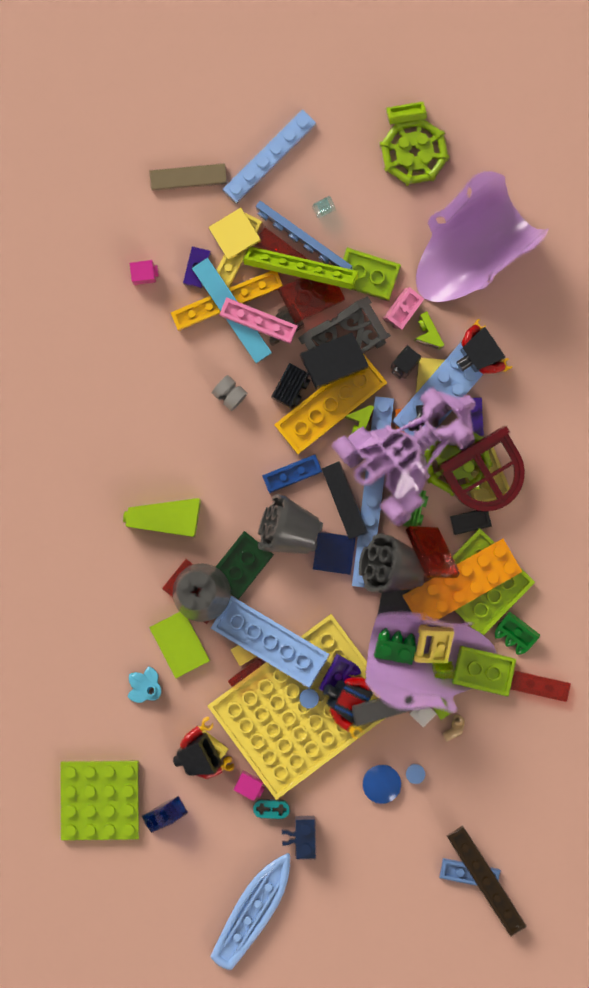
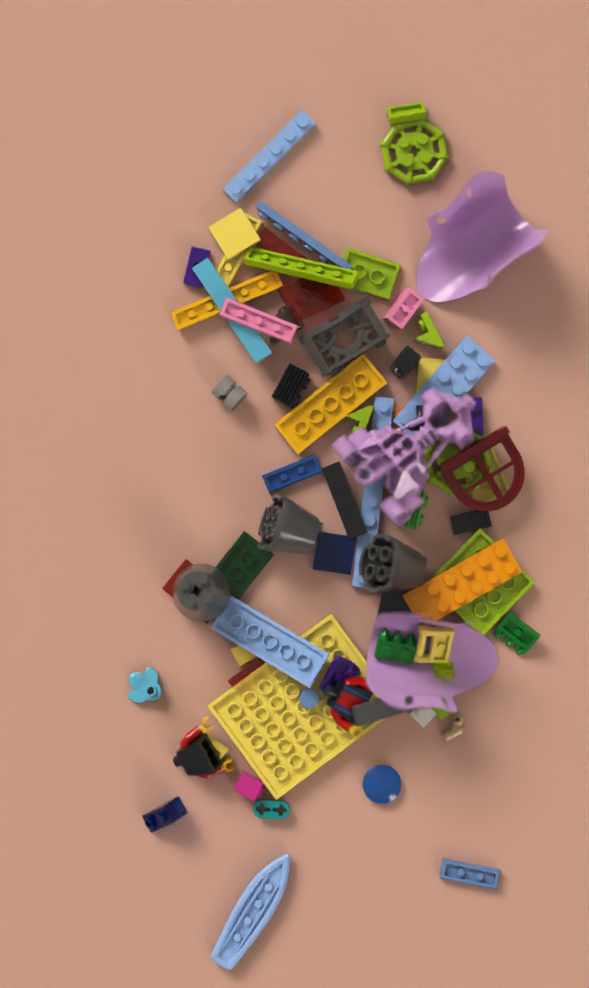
lime plate [61,760,139,840] -> none
lime slope [123,498,201,537] -> none
dark pink brick [129,260,159,285] -> none
lime tile [149,612,210,679] -> none
dark tan tile [150,163,227,191] -> none
dark blue brick [282,816,316,859] -> none
black tile [300,333,369,389] -> none
clear light blue brick [312,196,336,219] -> none
clear red tile [405,526,460,578] -> none
medium blue tile [406,764,425,784] -> none
dark brown tile [447,825,527,937] -> none
lime tile [452,646,516,697] -> none
black torso [456,319,512,374] -> none
clear red tile [510,670,571,702] -> none

